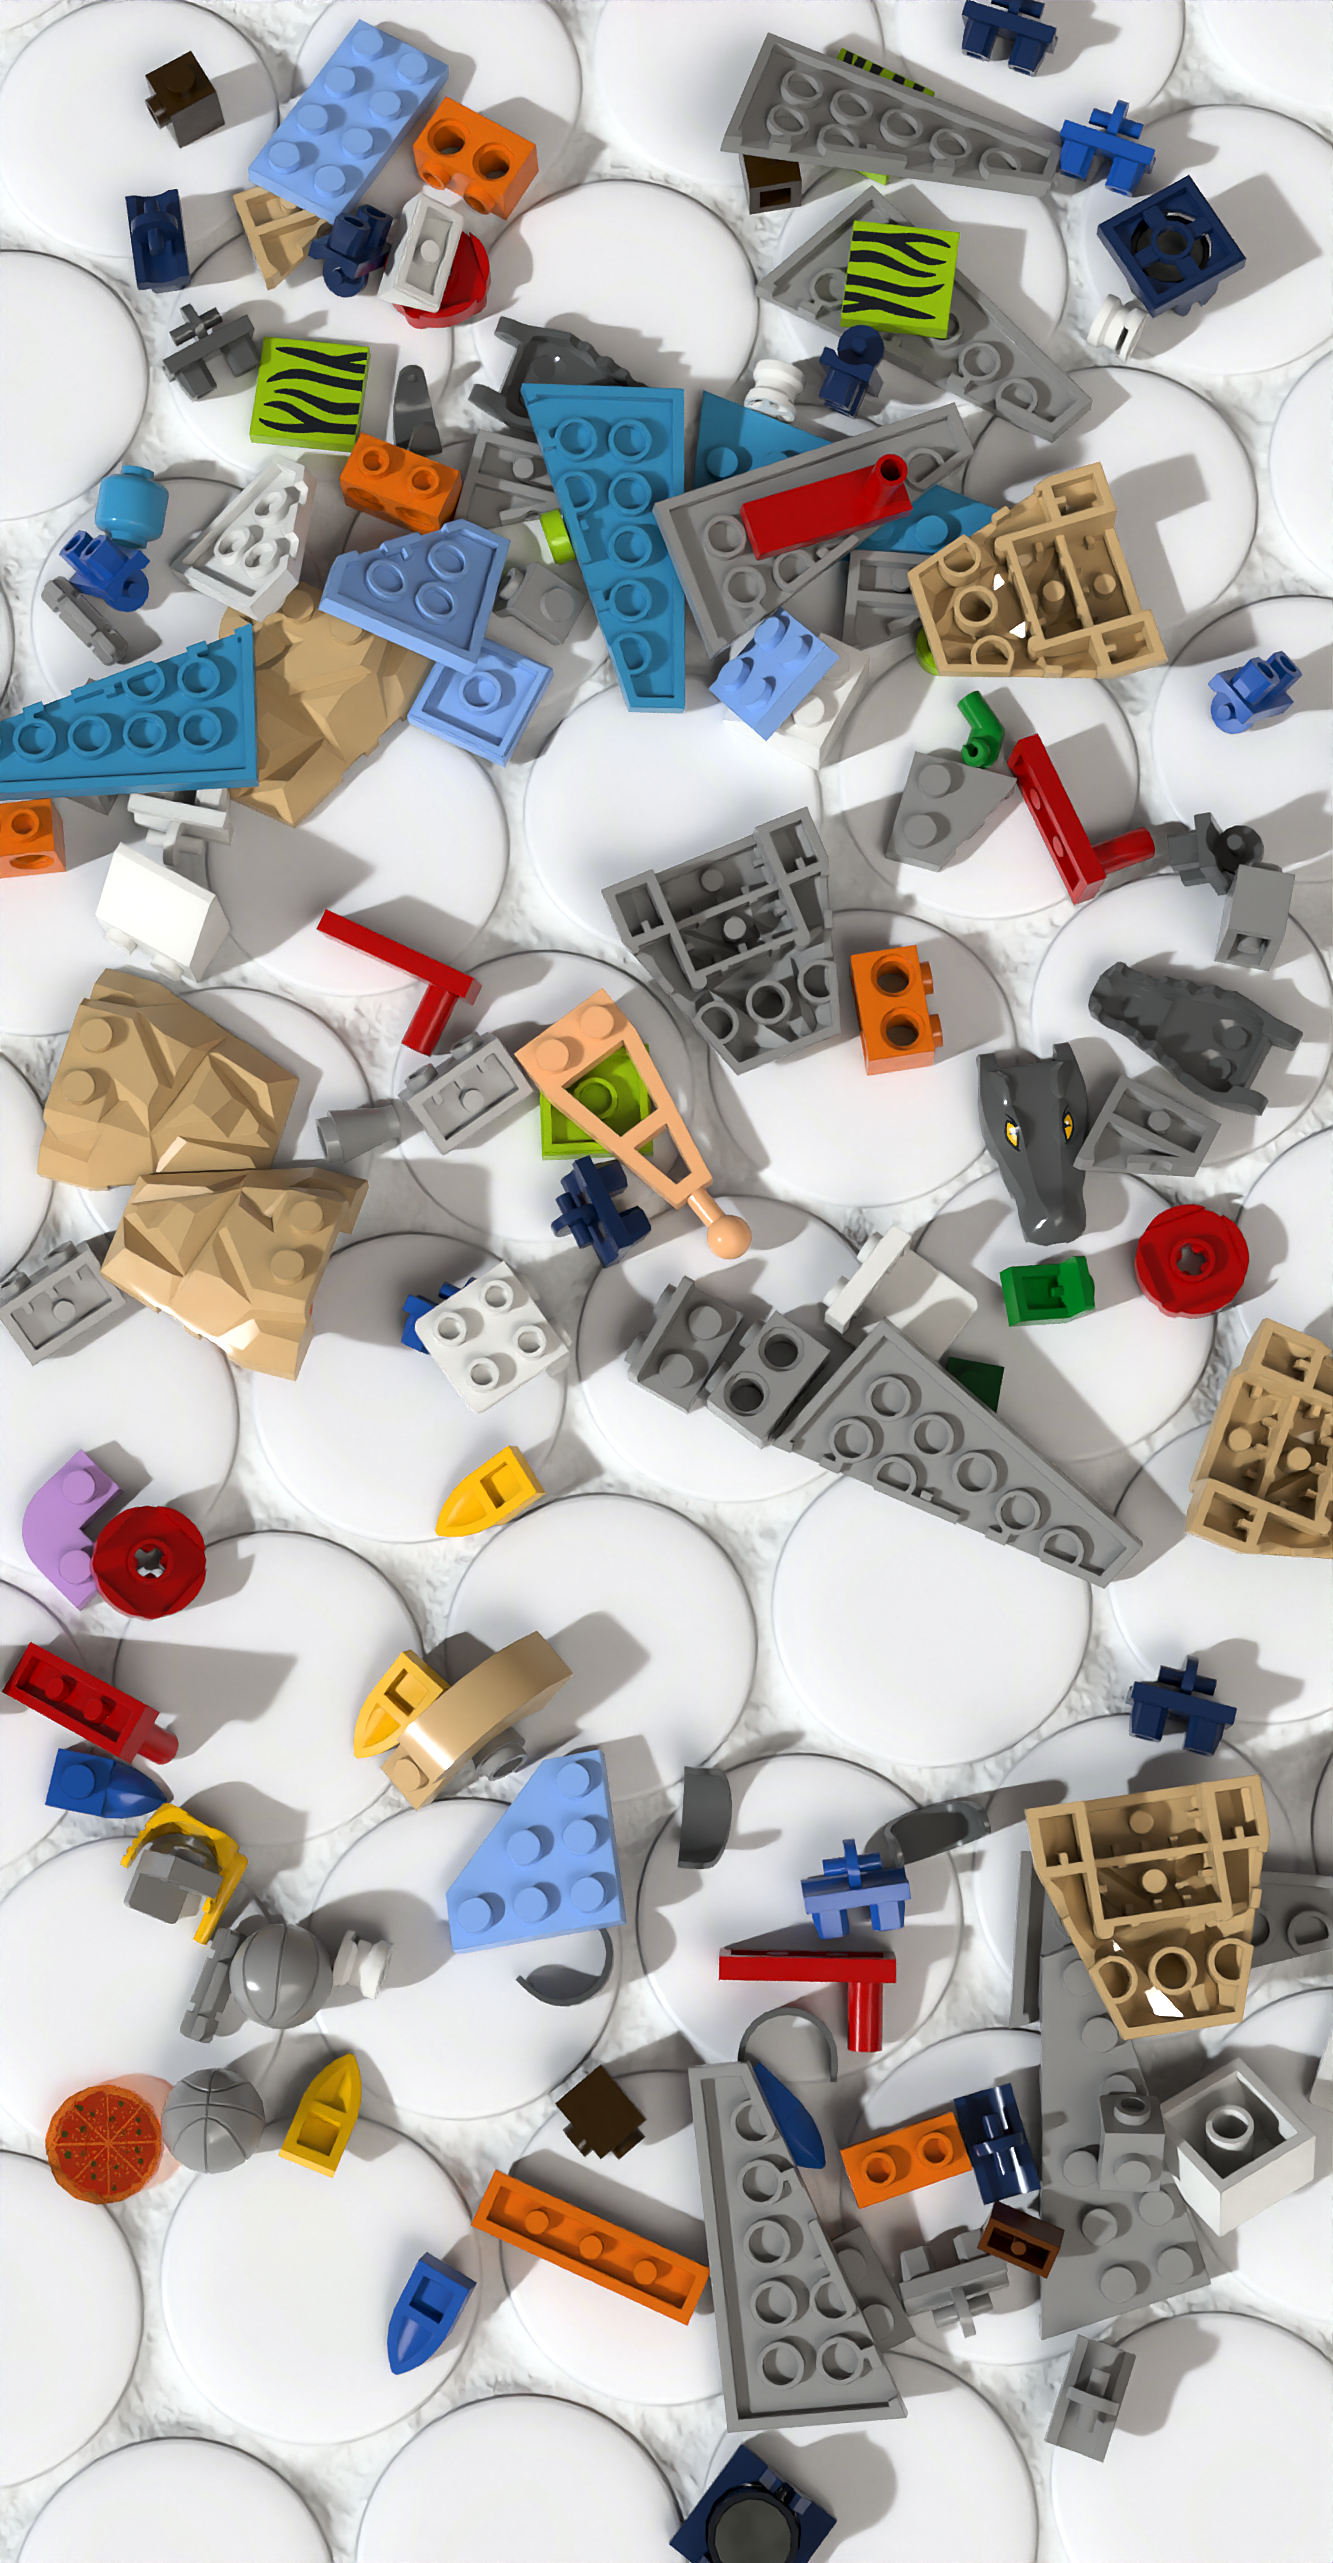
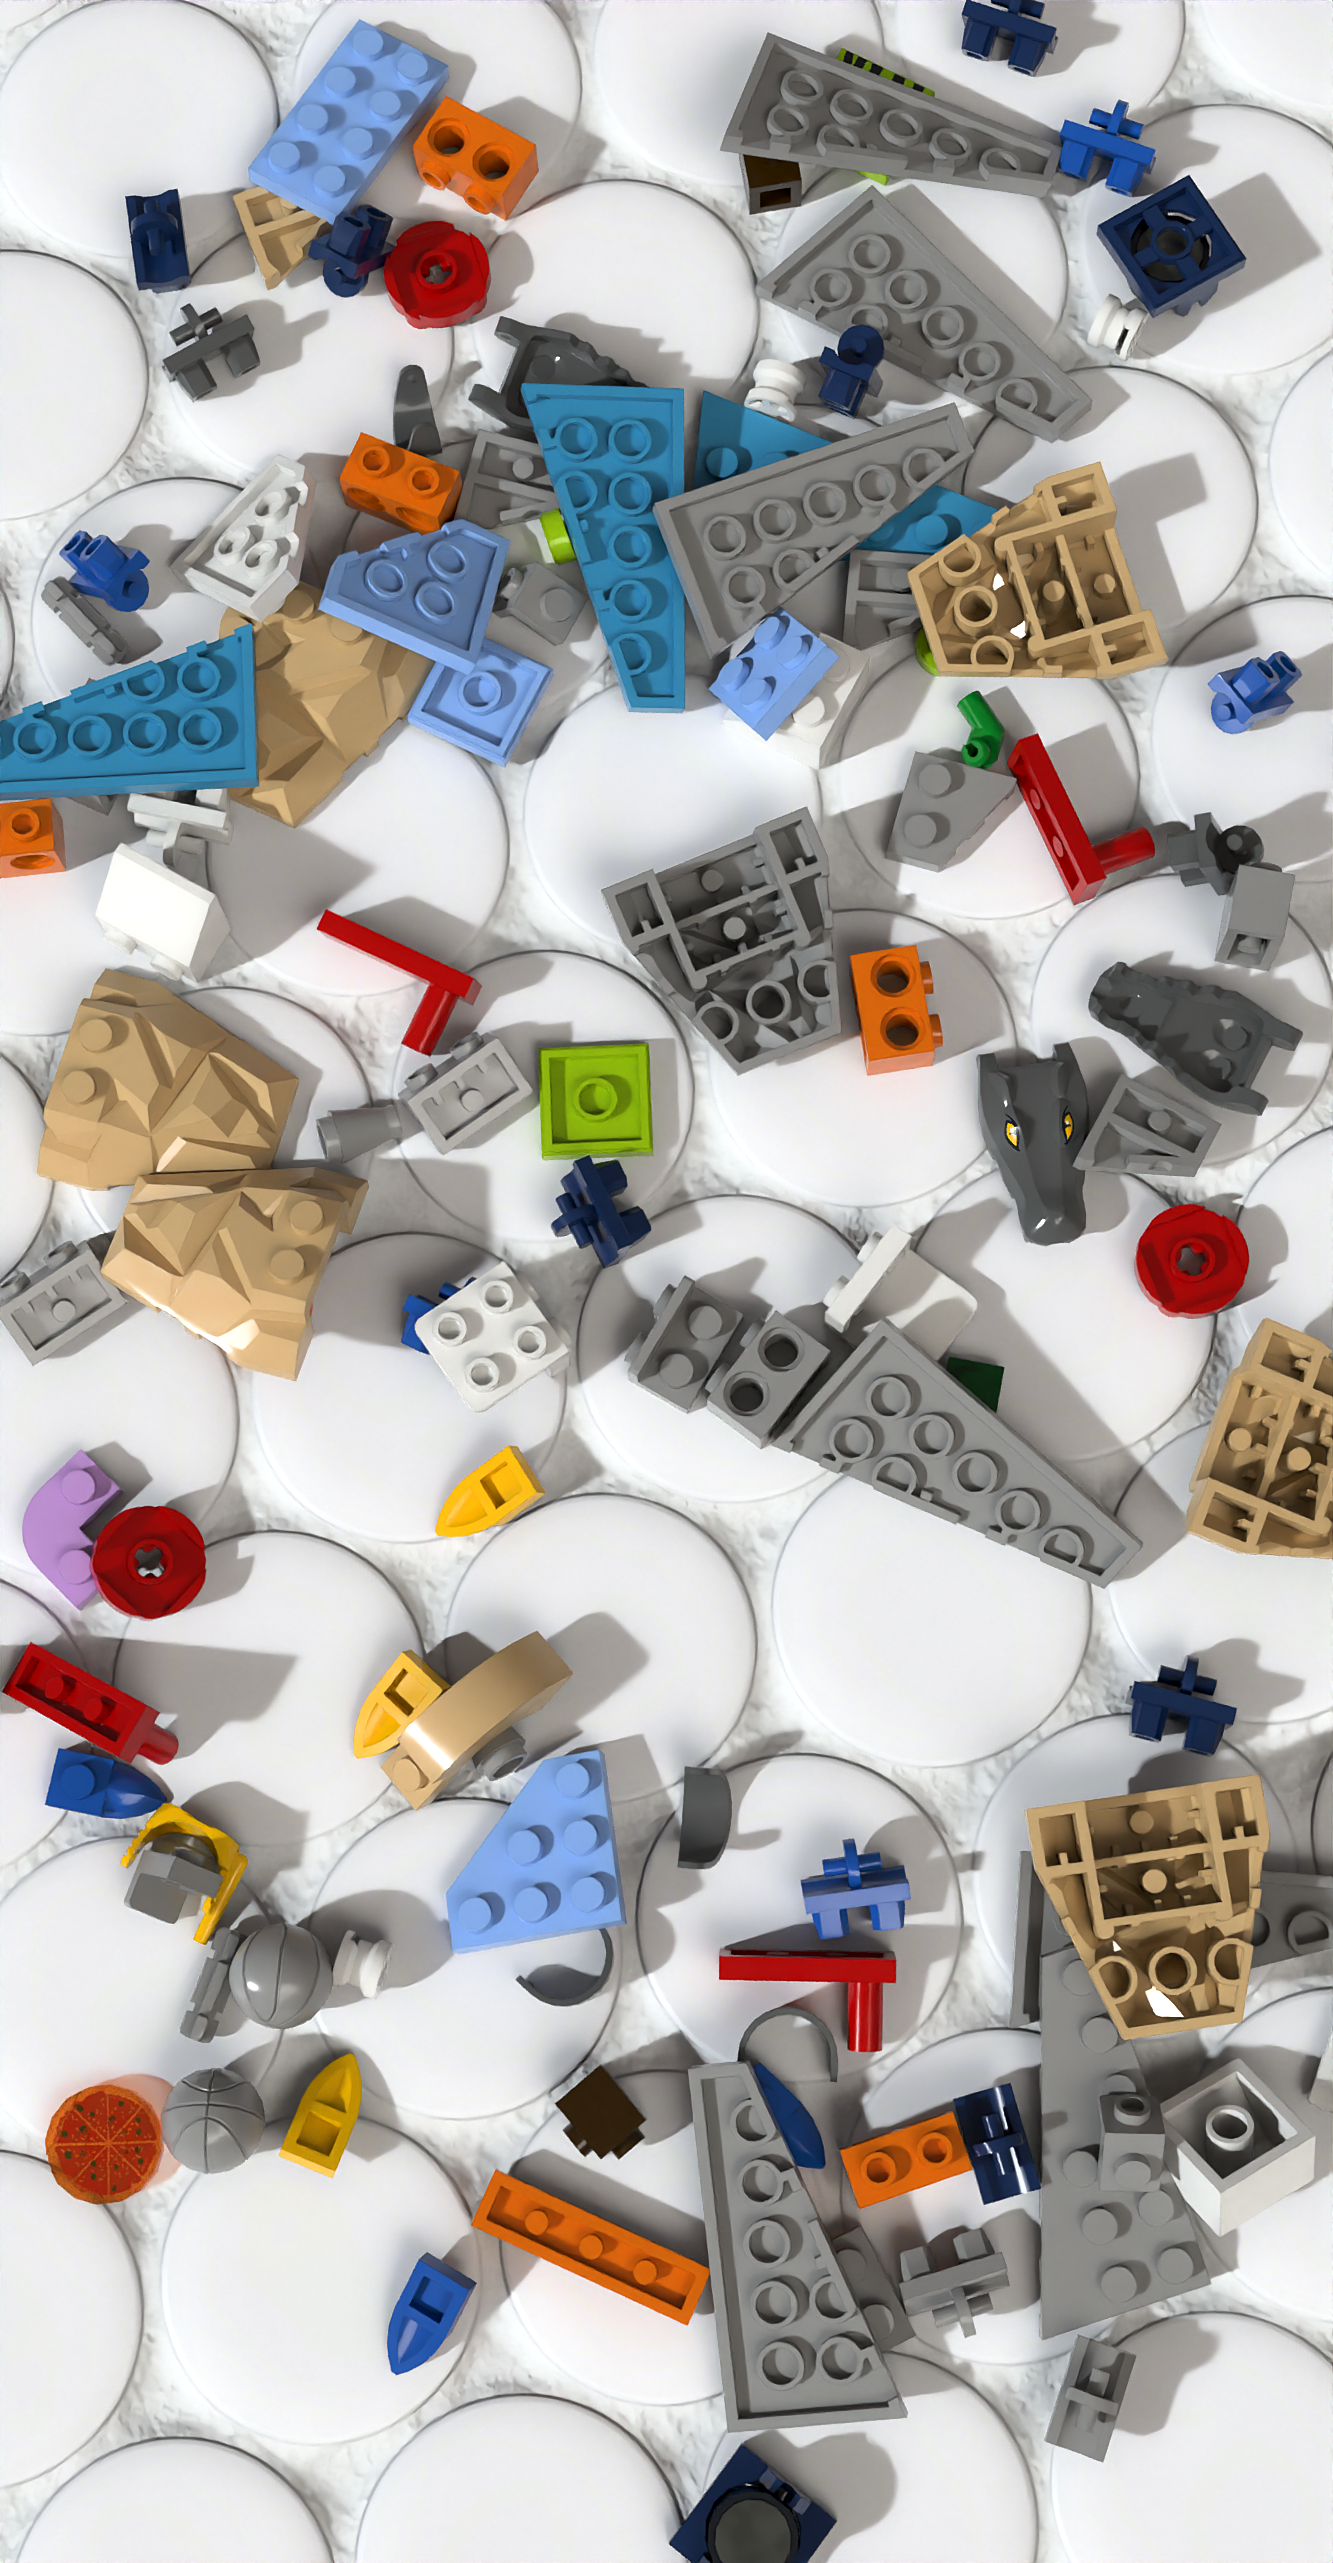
dark azure head [95,465,169,549] -> none
dark brown brick [145,51,225,148] -> none
lime tile [249,336,371,453] -> none
white slope [377,192,466,313] -> none
light nougat plate [514,988,752,1260] -> none
red piece [739,454,913,561] -> none
lime tile [840,220,960,339] -> none
dark grey helmet [884,1801,991,1867] -> none
reddish brown piece [977,2200,1065,2279] -> none
green bracket [999,1256,1095,1327] -> none

